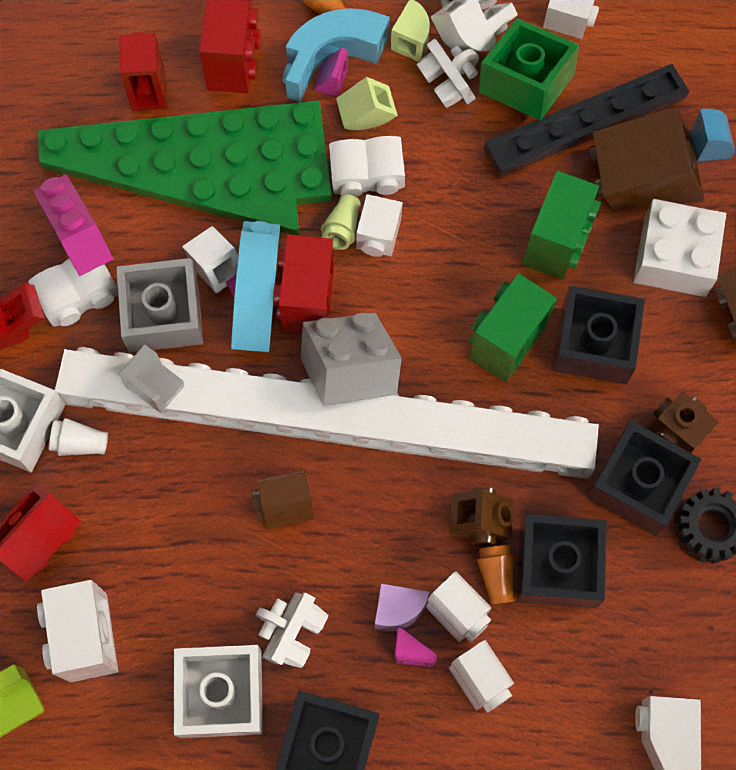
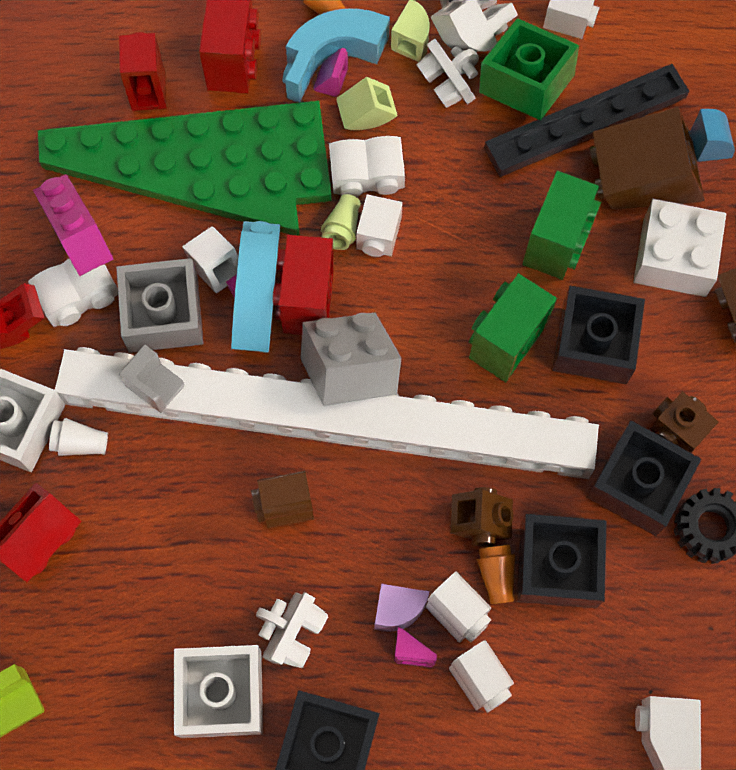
white brick [37,580,118,682] -> none

